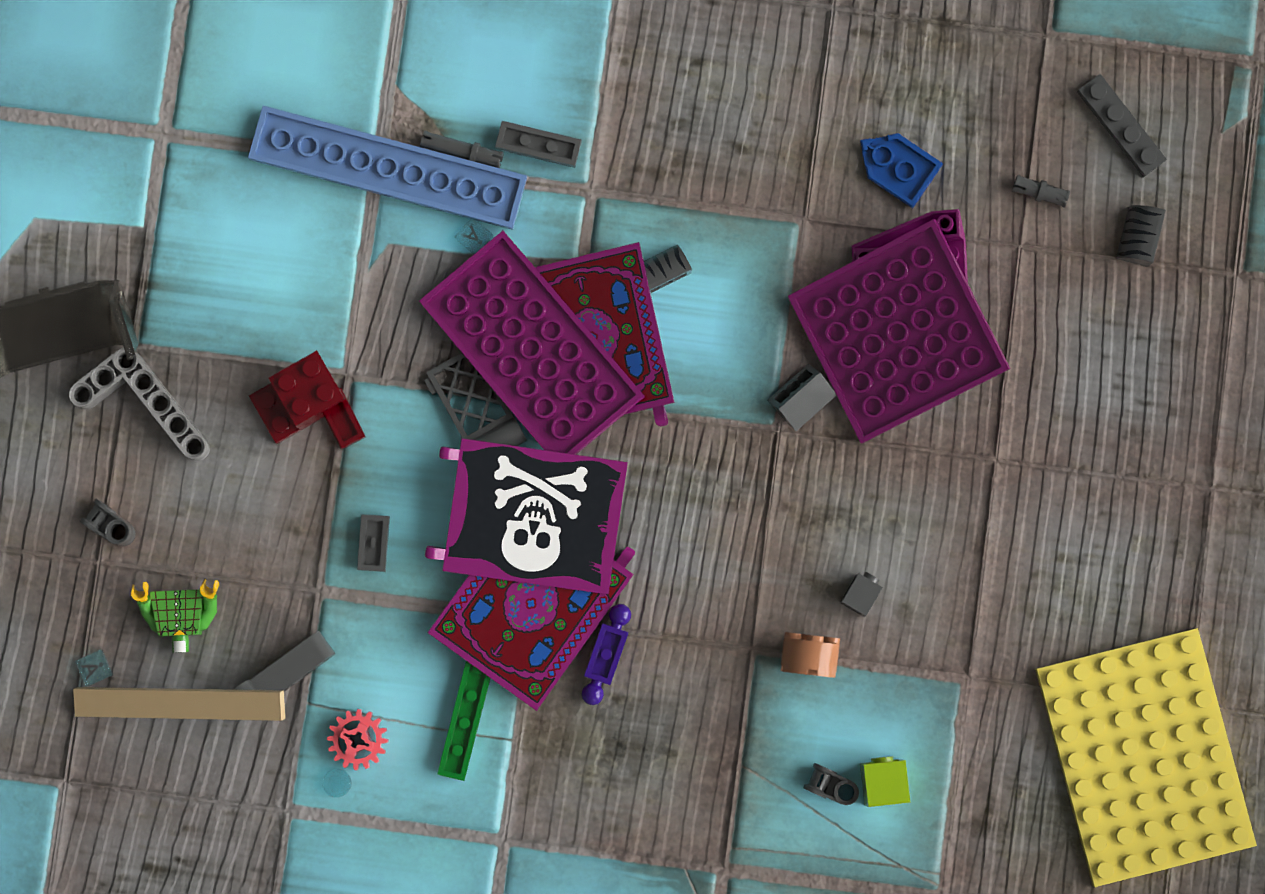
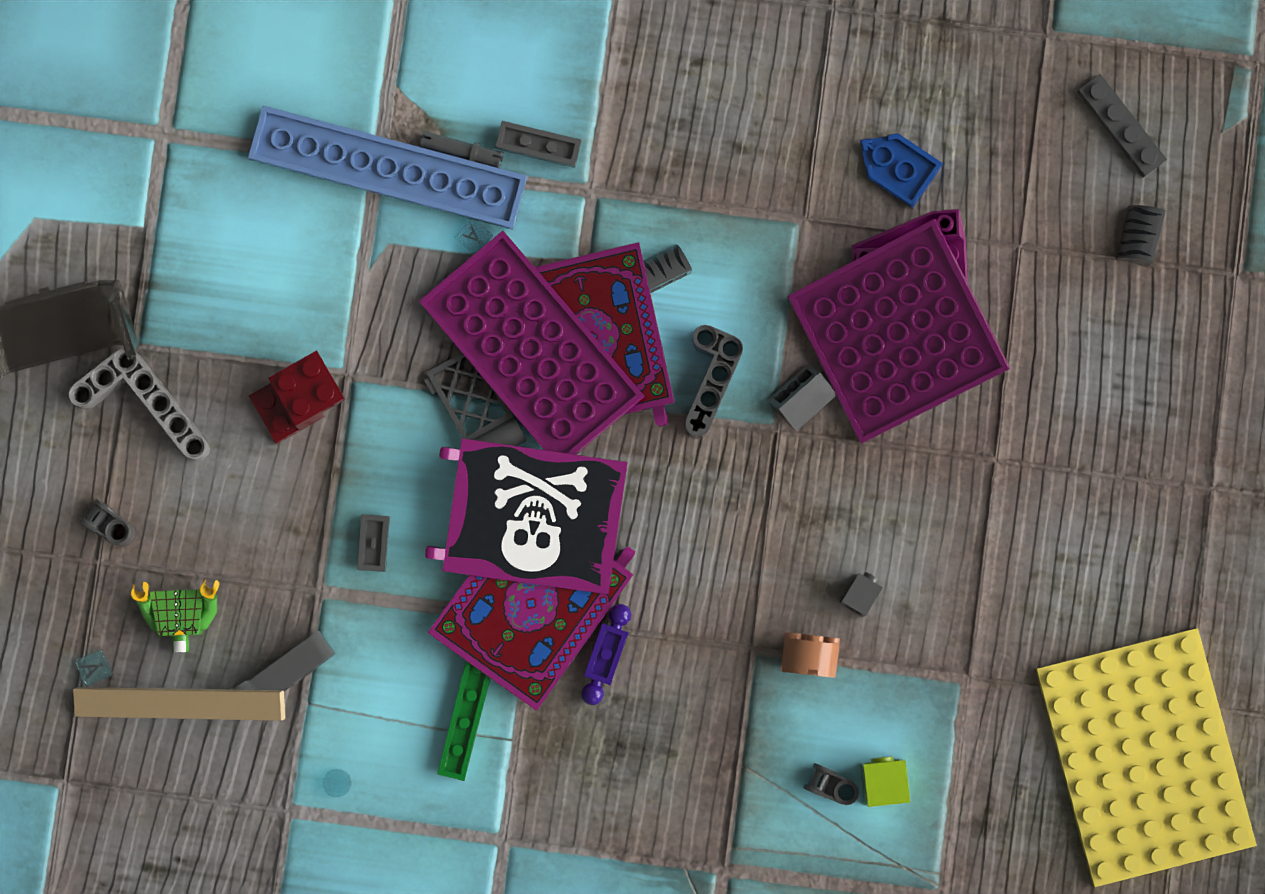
dark red tile [323,388,366,450] -> none
coral gear [327,709,389,770] -> none
dark grey pin [1012,175,1070,208] -> none
none -> dark grey beam [684,325,743,439]

